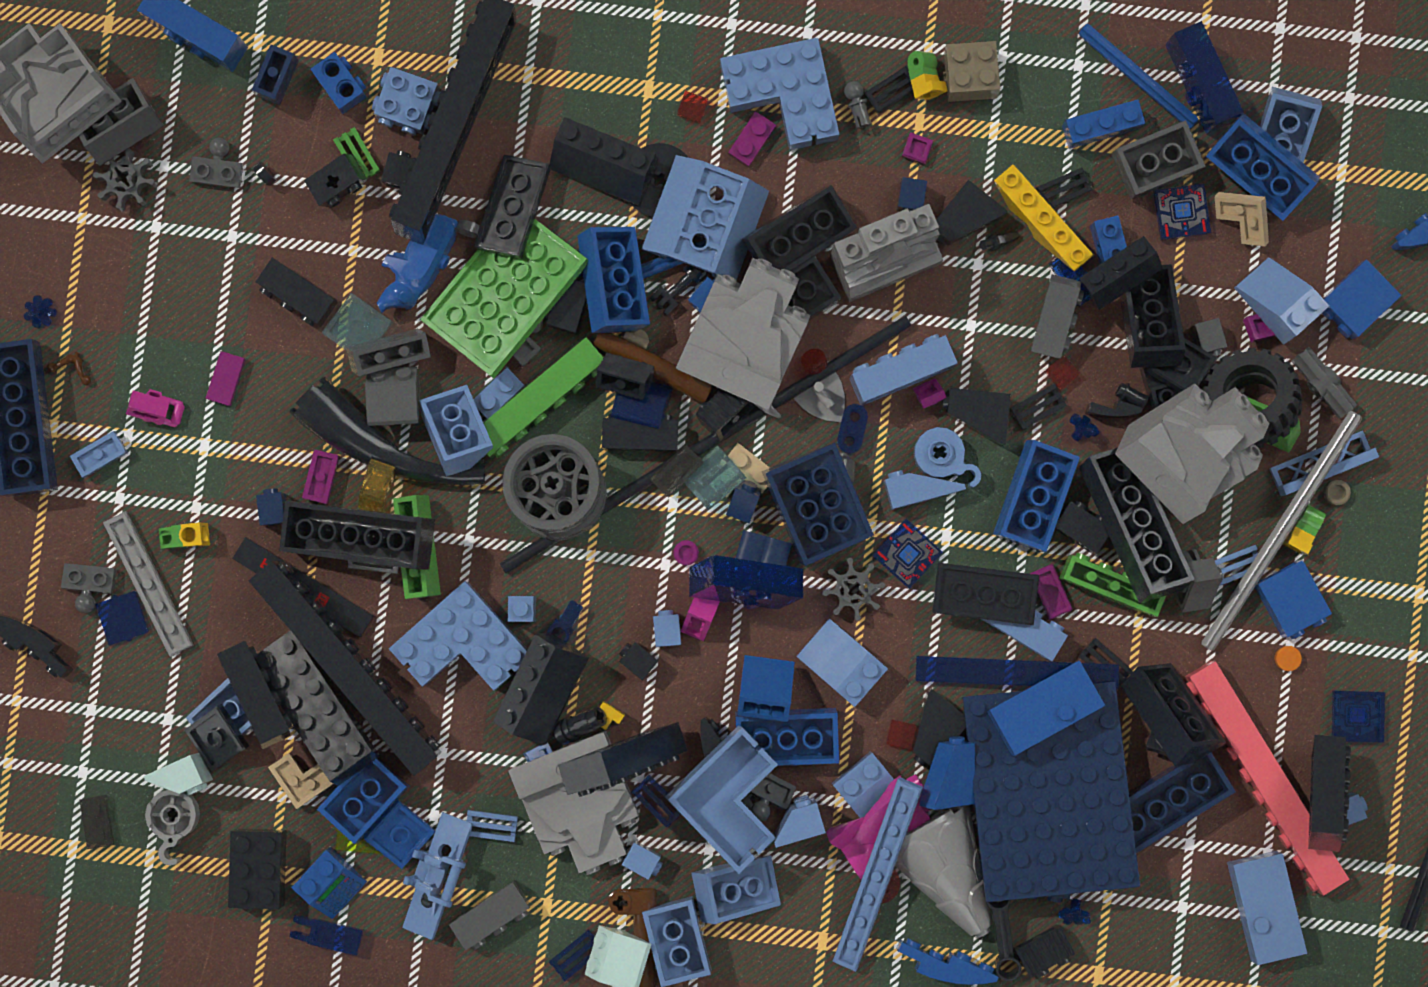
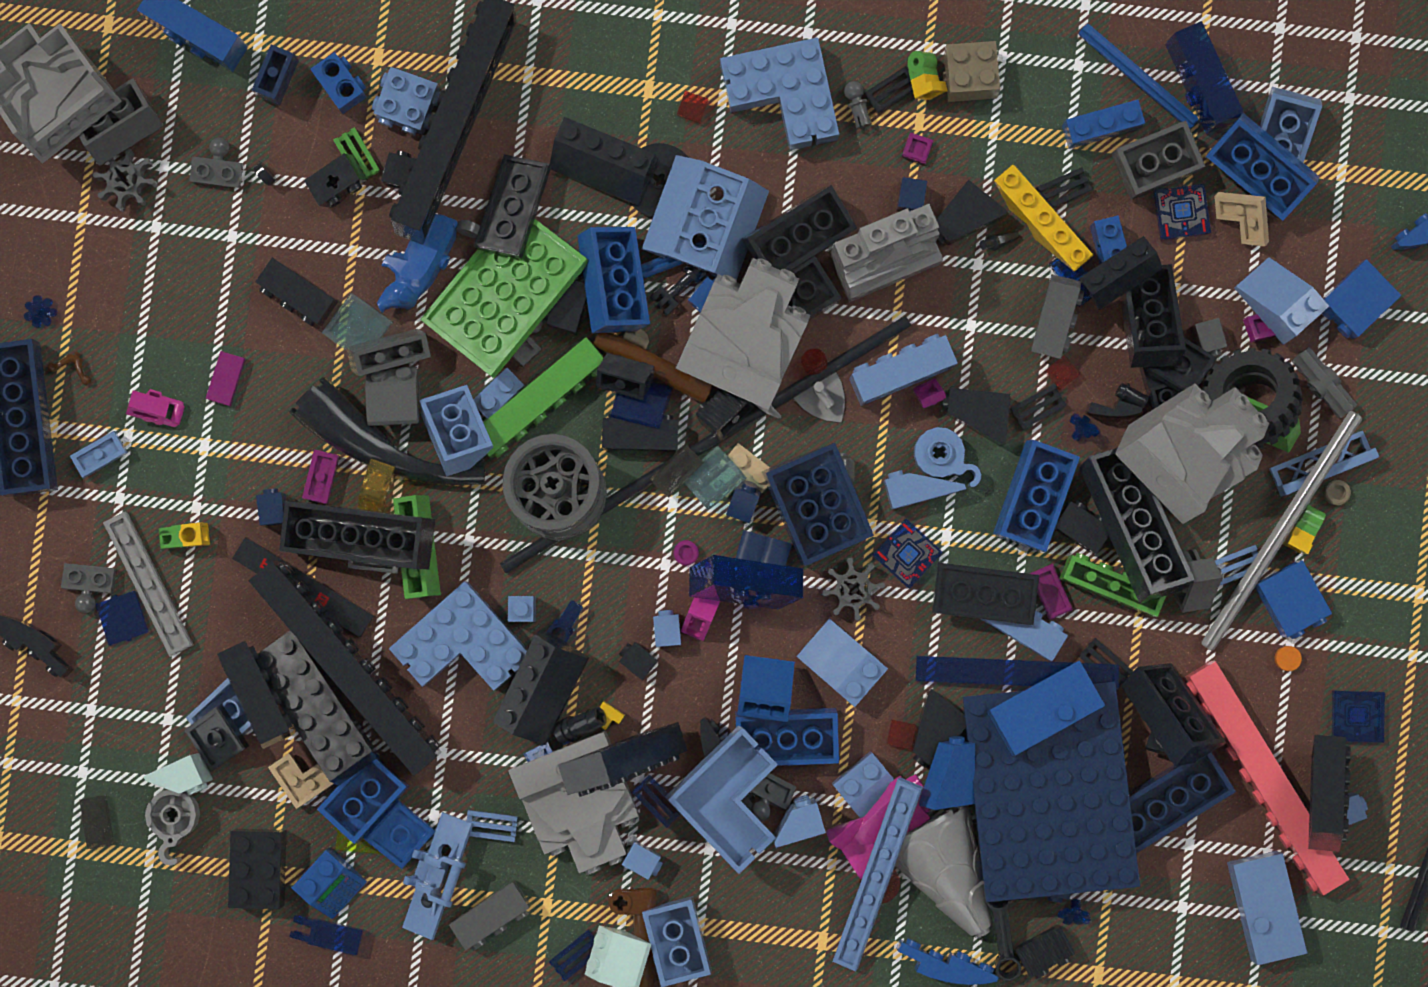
medium blue slope [692,855,781,924] -> none
magenta plate [728,111,776,168] -> none
clear blue plate [837,404,868,454] -> none

